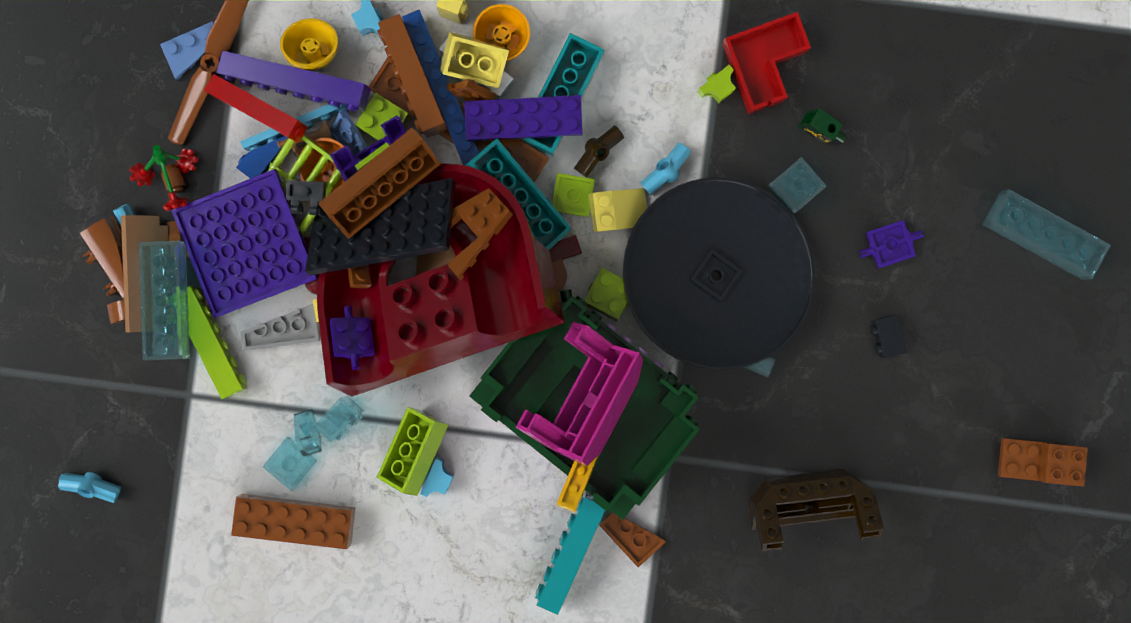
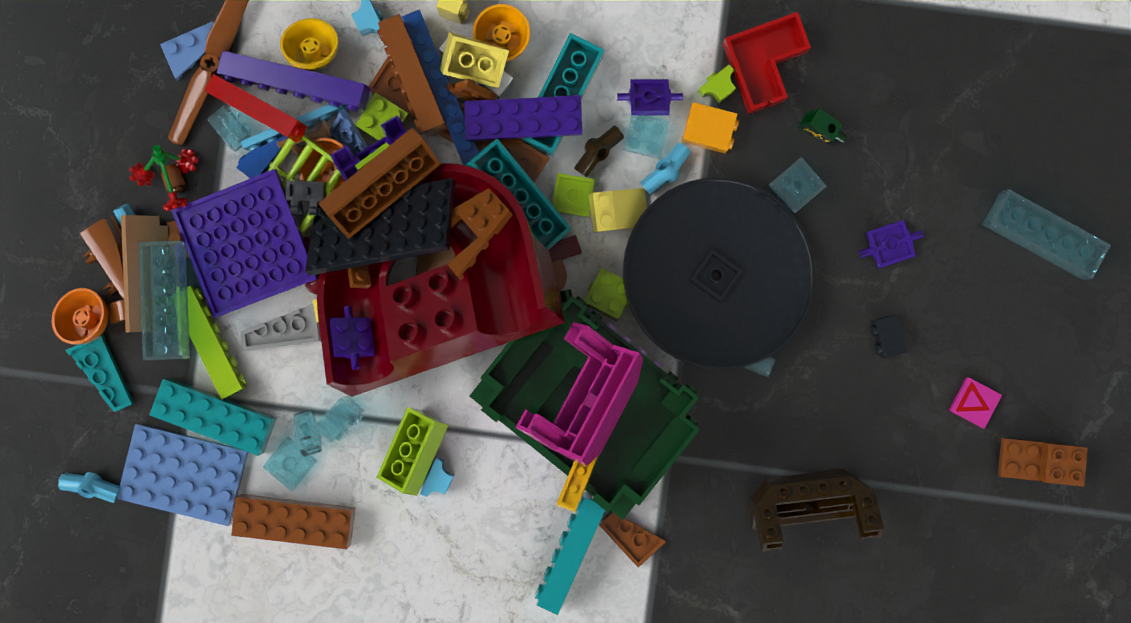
none -> orange piece [52,288,109,345]
none -> teal wing [65,334,134,412]
none -> medium blue plate [117,424,248,526]
none -> teal brick [149,378,277,456]
none -> clear light blue brick [207,106,252,152]
none -> dark purple plate [617,79,683,116]
none -> clear light blue plate [623,116,670,159]
none -> light orange brick [681,102,739,154]
none -> dark pink tile [948,377,1002,429]

